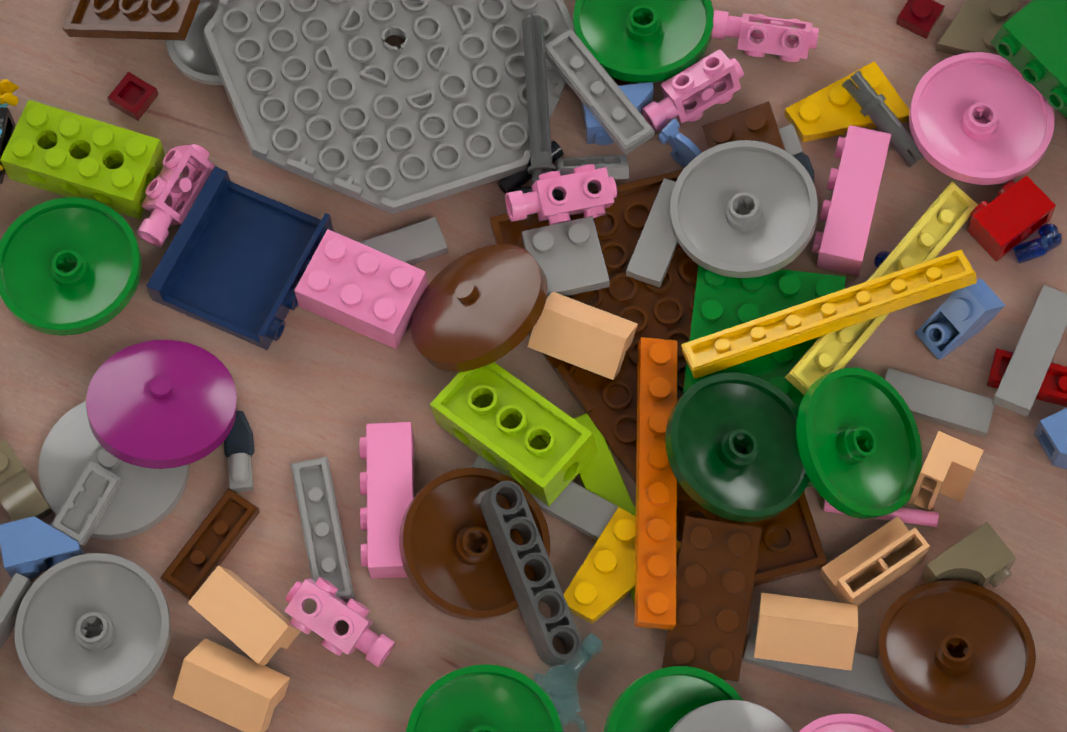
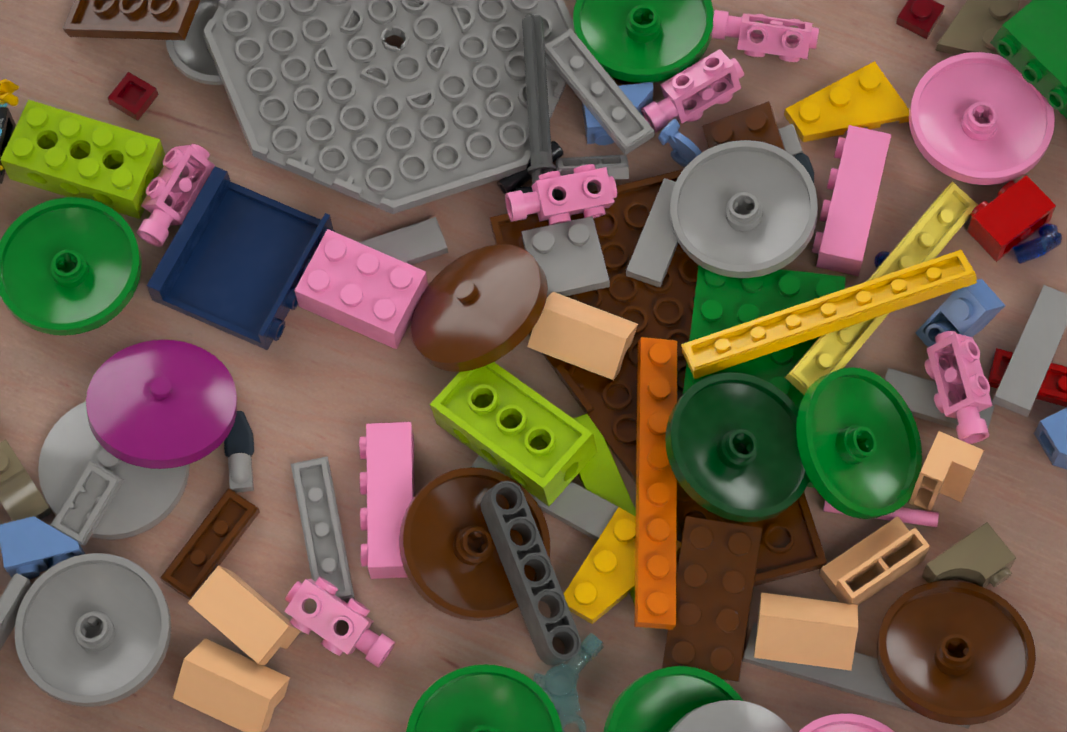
dark grey pin [842,71,923,168] -> none
none -> bright pink brick [925,331,993,444]

